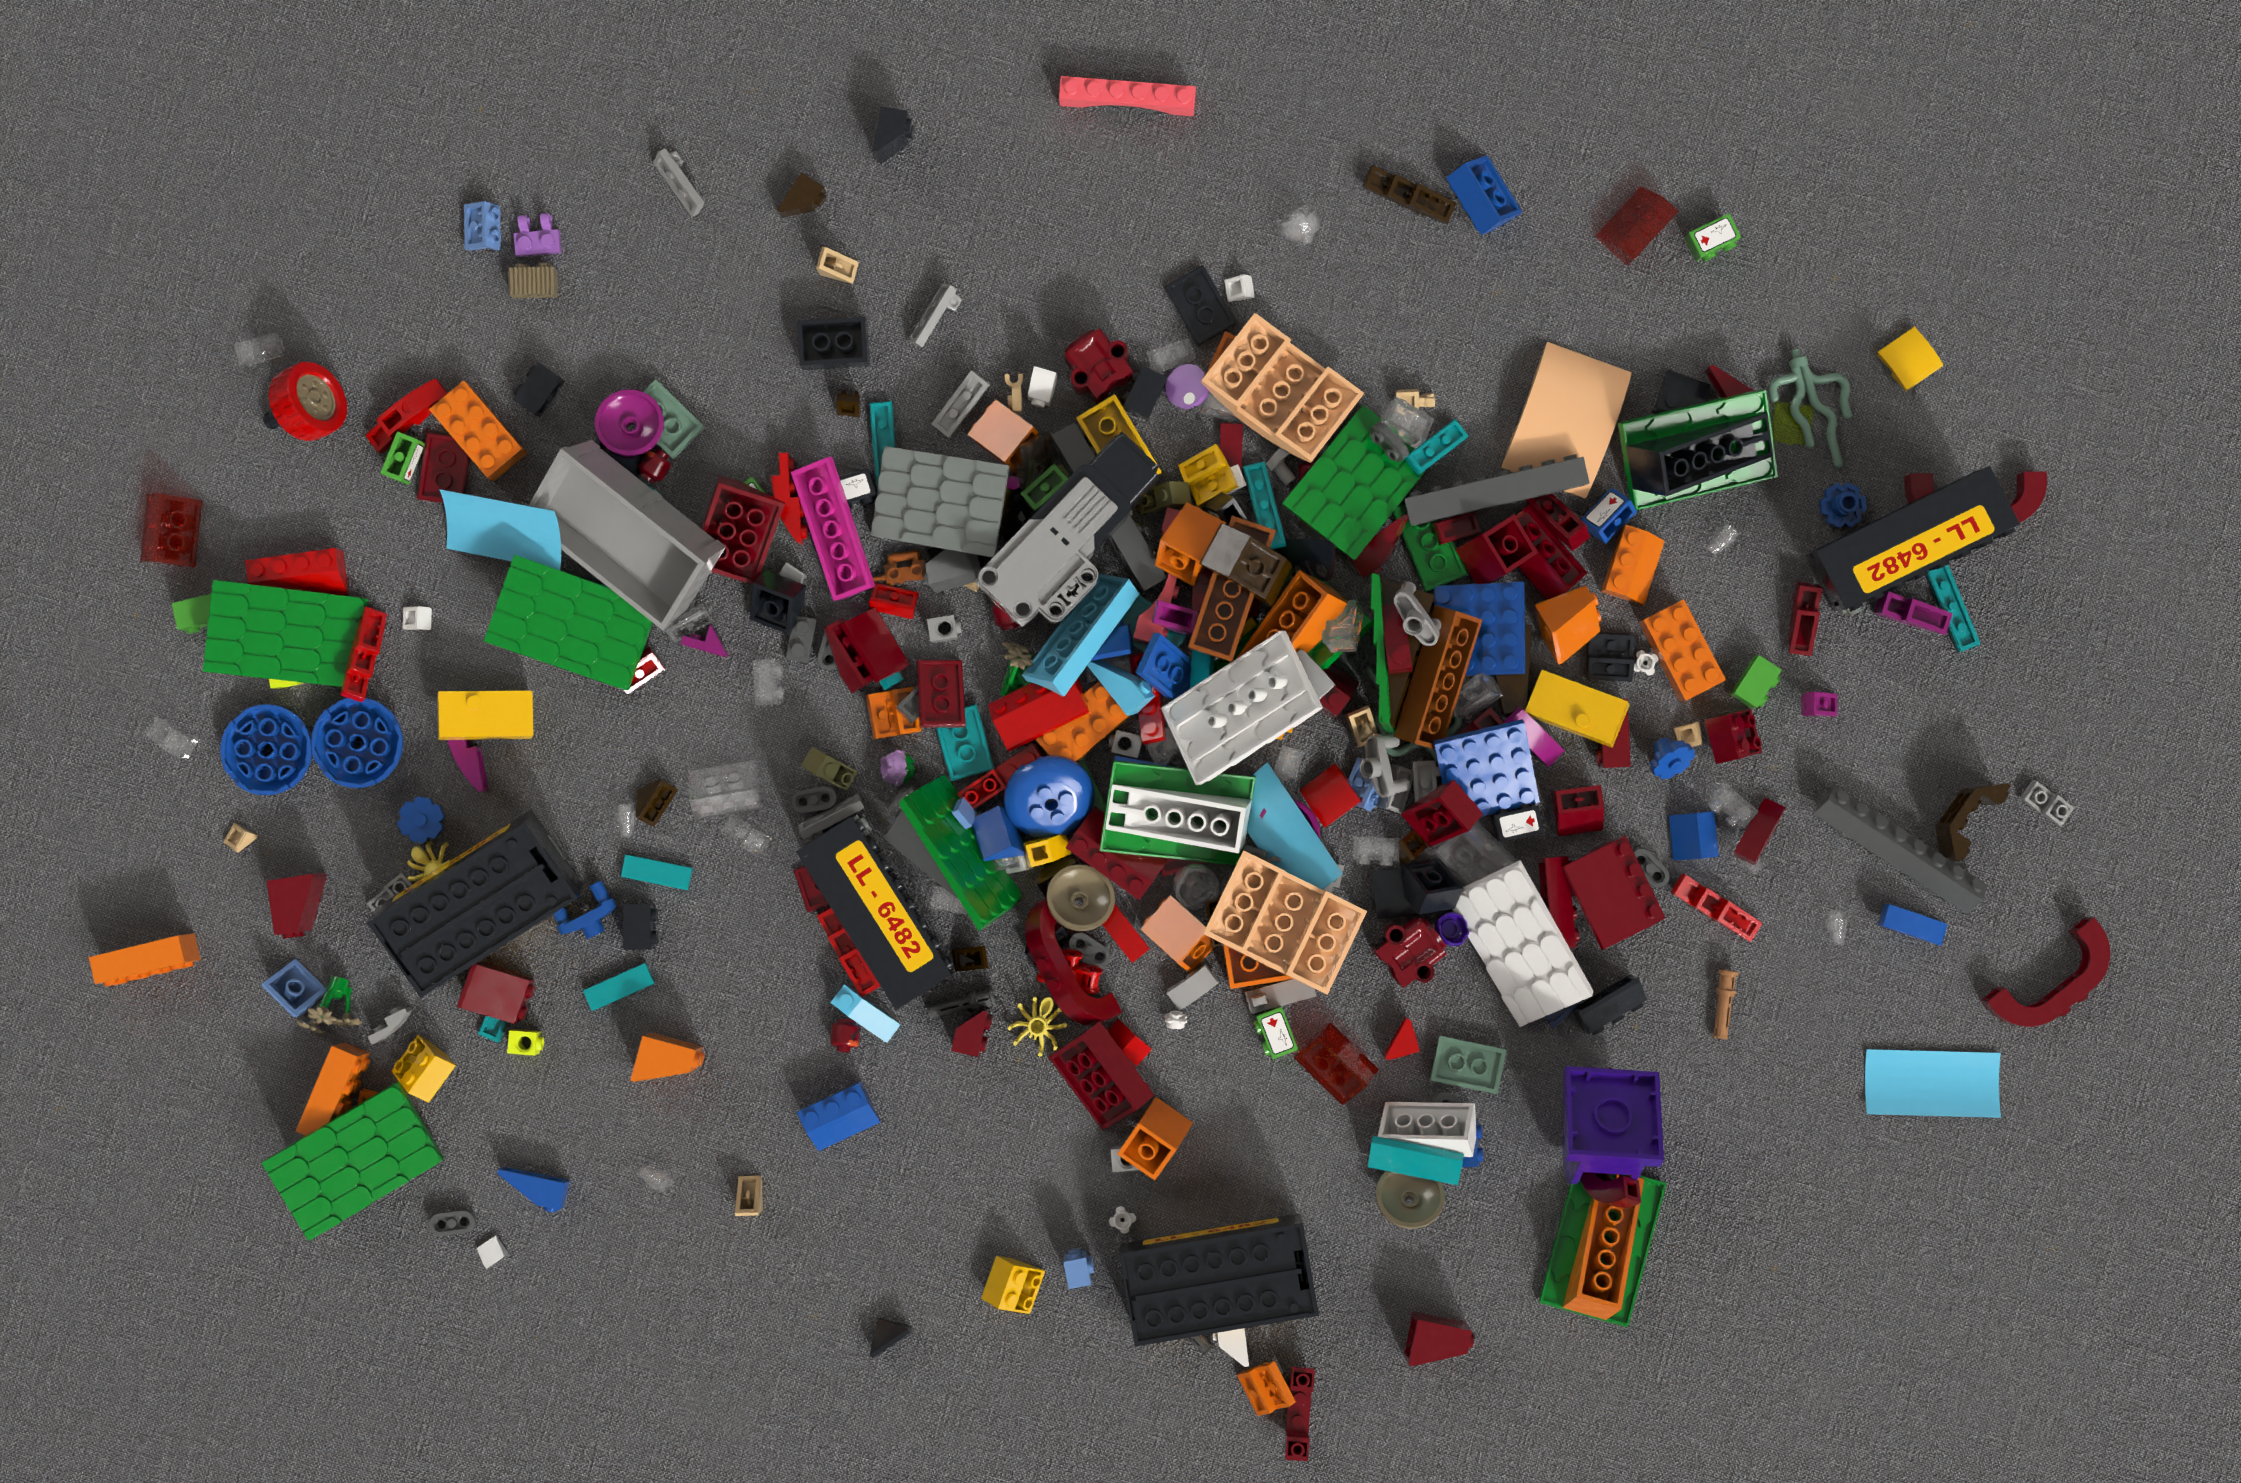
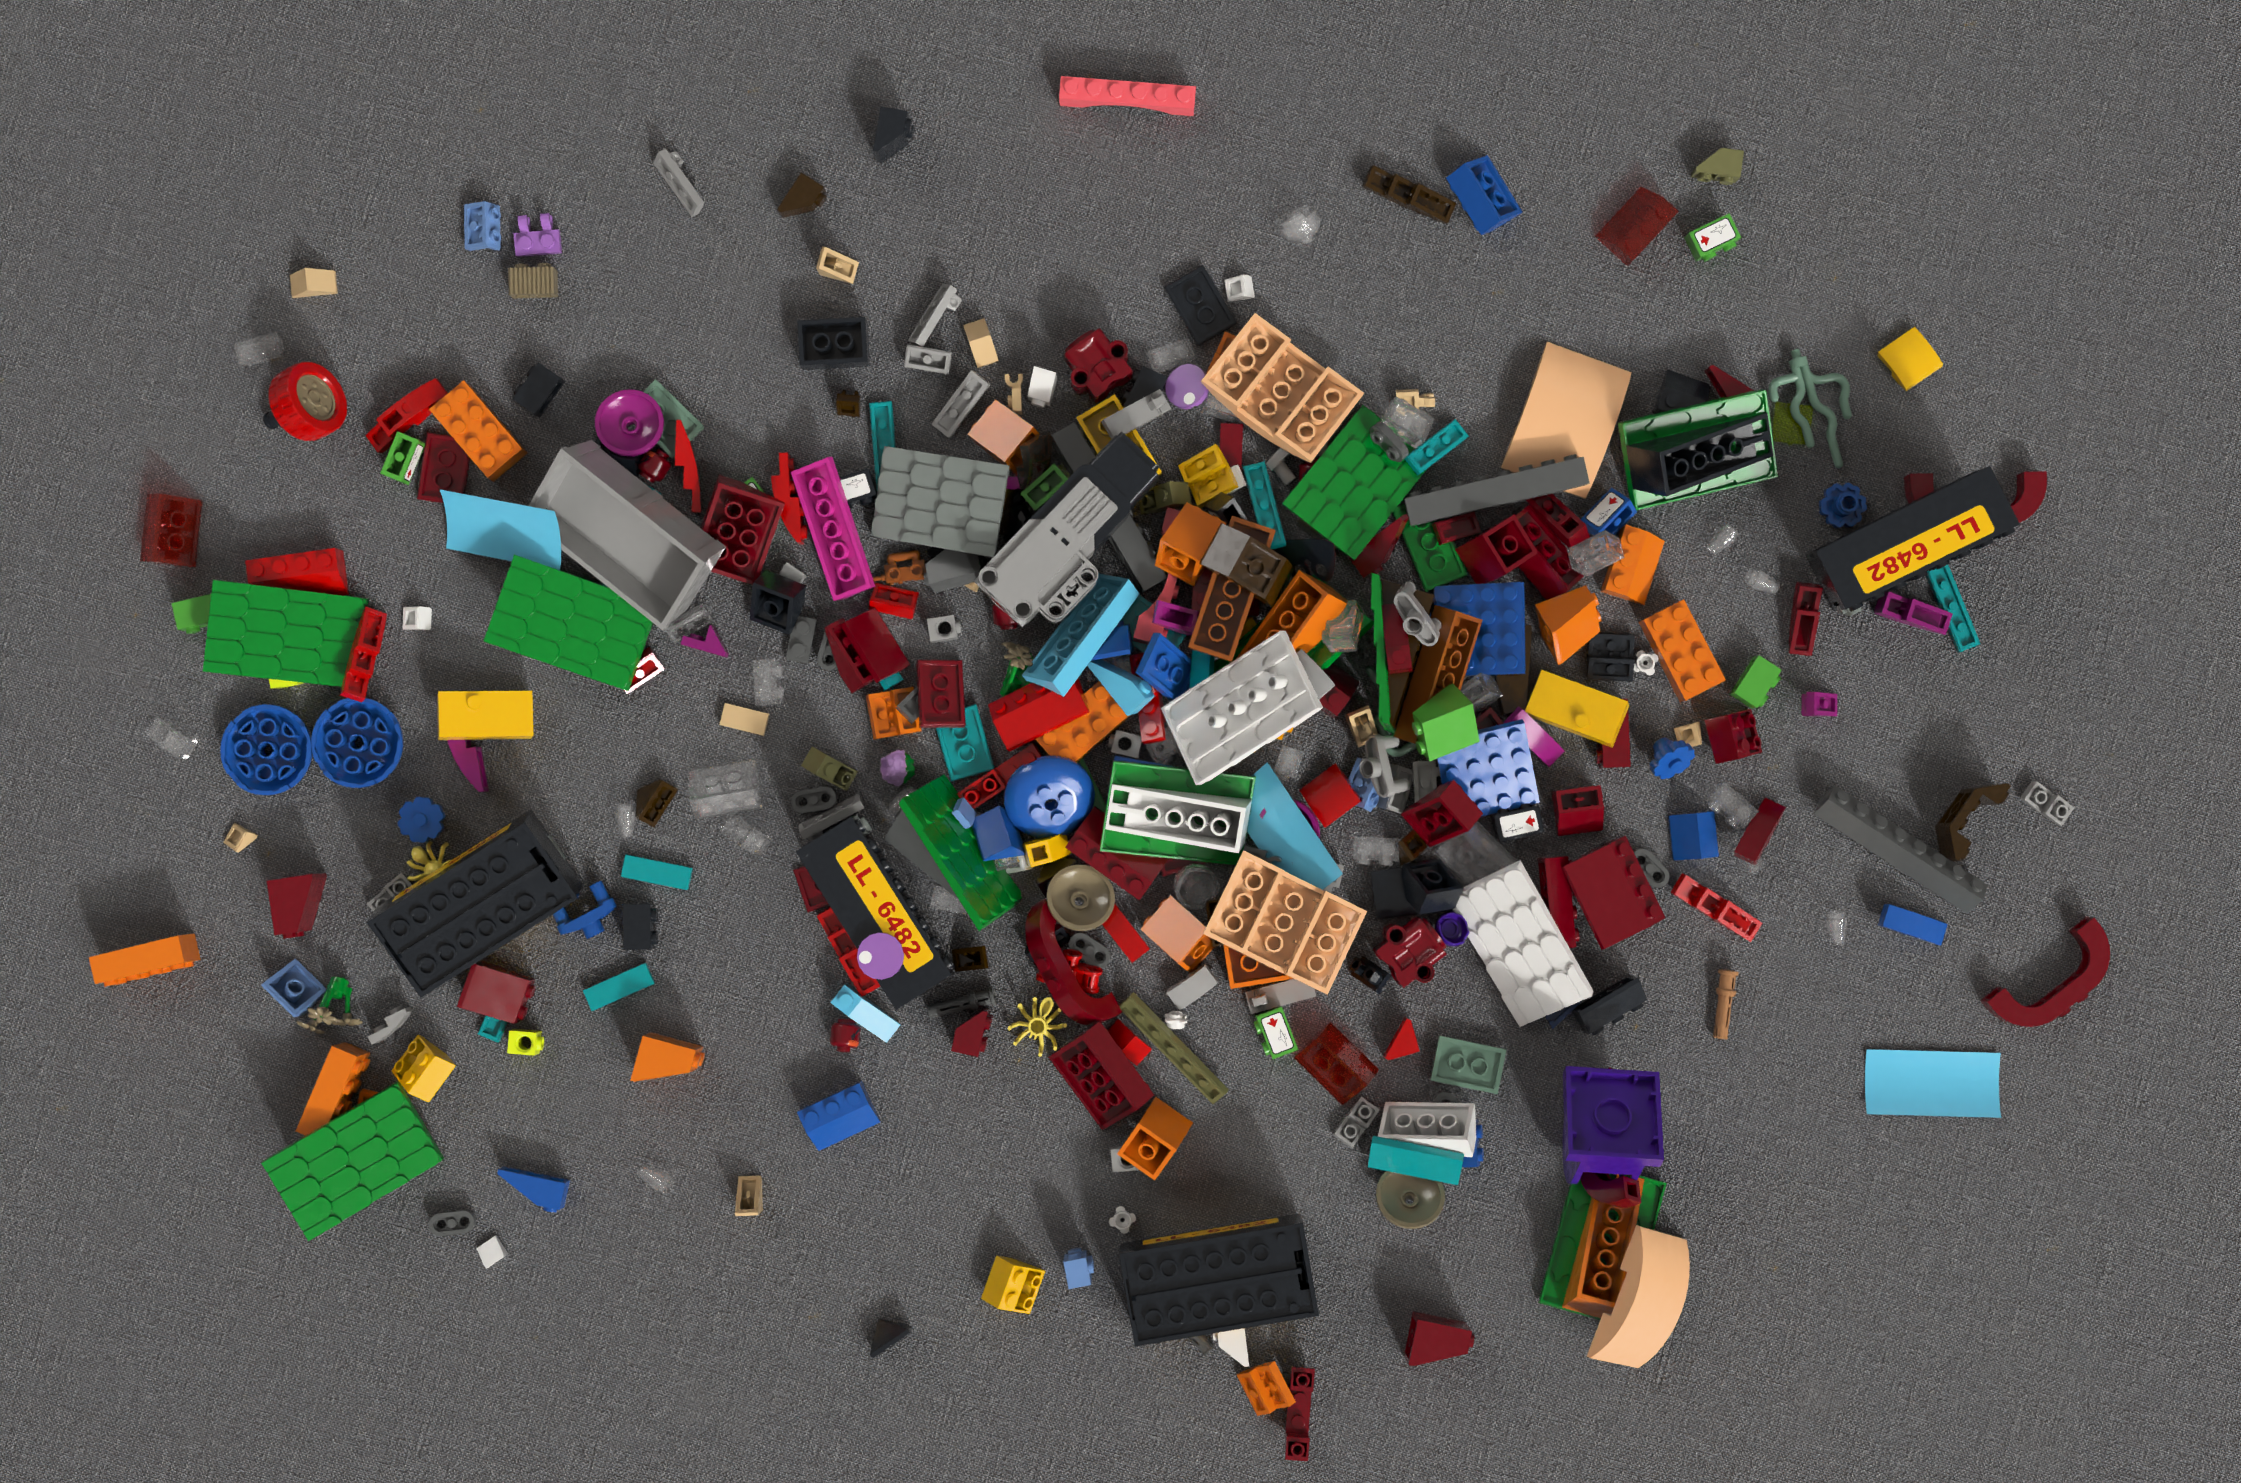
none -> tan slope [290,268,338,298]
none -> red slope [675,420,701,513]
none -> tan tile [719,703,770,736]
none -> medium lavender tile [857,933,904,980]
none -> light grey slope [904,344,952,374]
none -> tan slope [963,318,999,368]
none -> light grey hinge [1101,389,1171,439]
none -> olive tile [1119,992,1229,1104]
none -> light grey slope [1333,1096,1379,1148]
none -> black hips [1349,956,1392,994]
none -> bright green slope [1412,683,1480,761]
none -> clear brick [1567,530,1624,577]
none -> light nougat slope [1587,1225,1690,1368]
none -> olive slope [1691,148,1744,185]
none -> clear cone [1743,568,1780,595]

